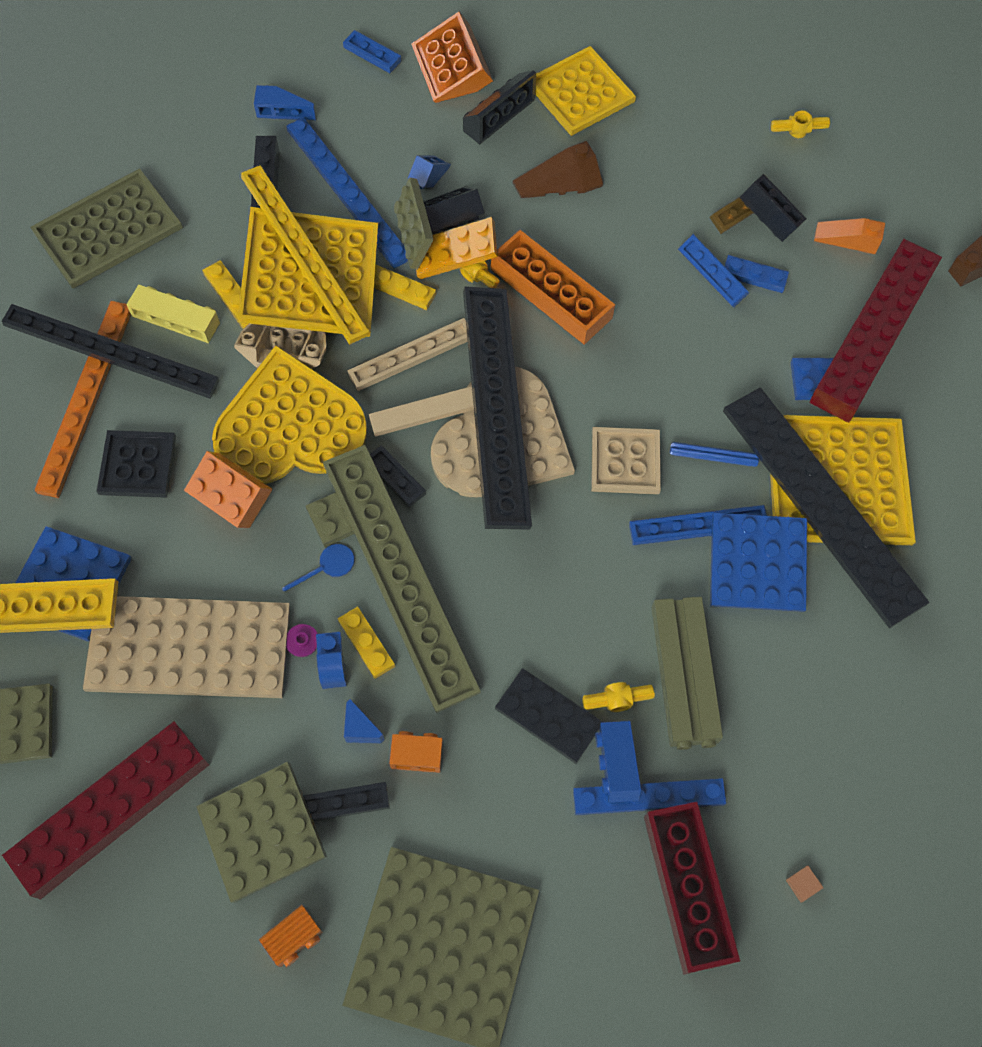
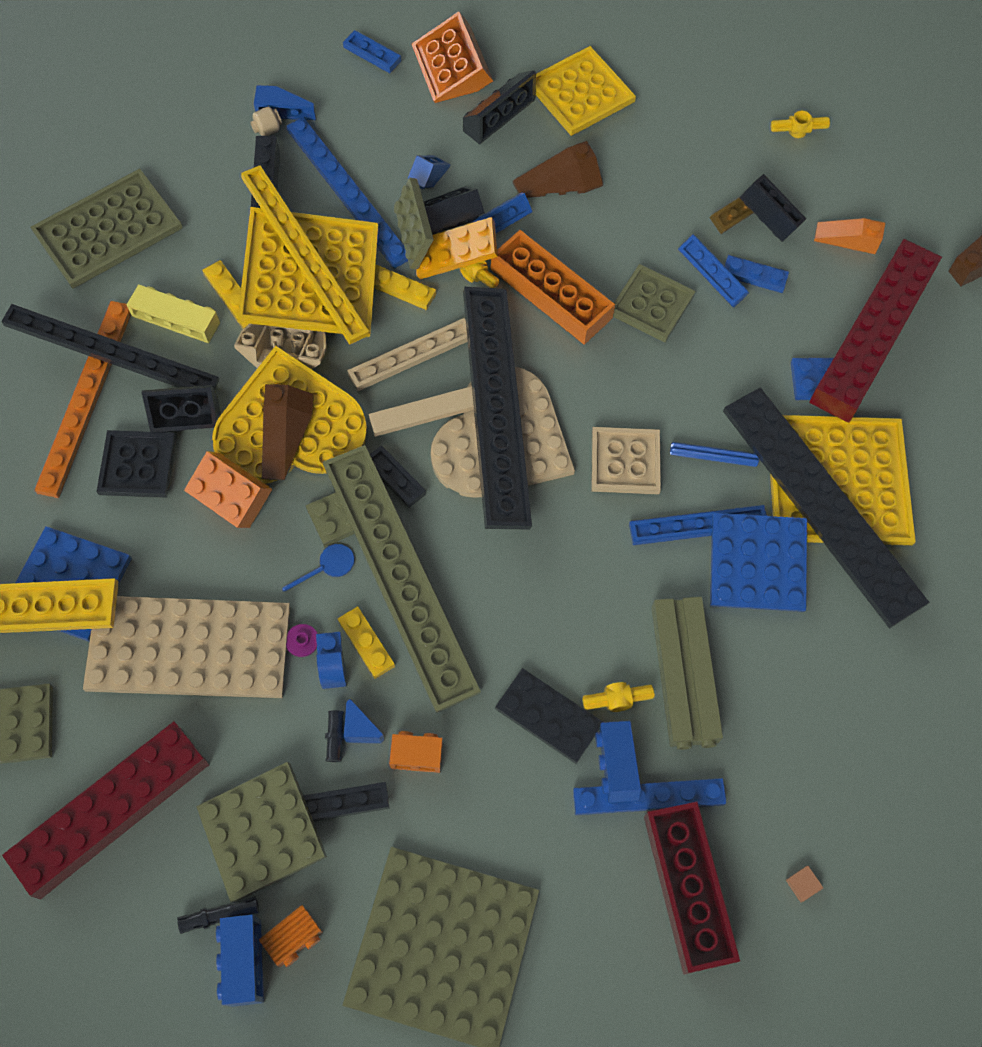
none -> black slope [141,385,221,433]
none -> black pin [177,896,259,934]
none -> blue brick [216,915,264,1007]
none -> tan head [250,107,282,136]
none -> reddish brown wedge [262,384,314,480]
none -> black pin [325,710,345,763]
none -> blue plate [471,193,533,233]
none -> olive plate [613,264,696,342]

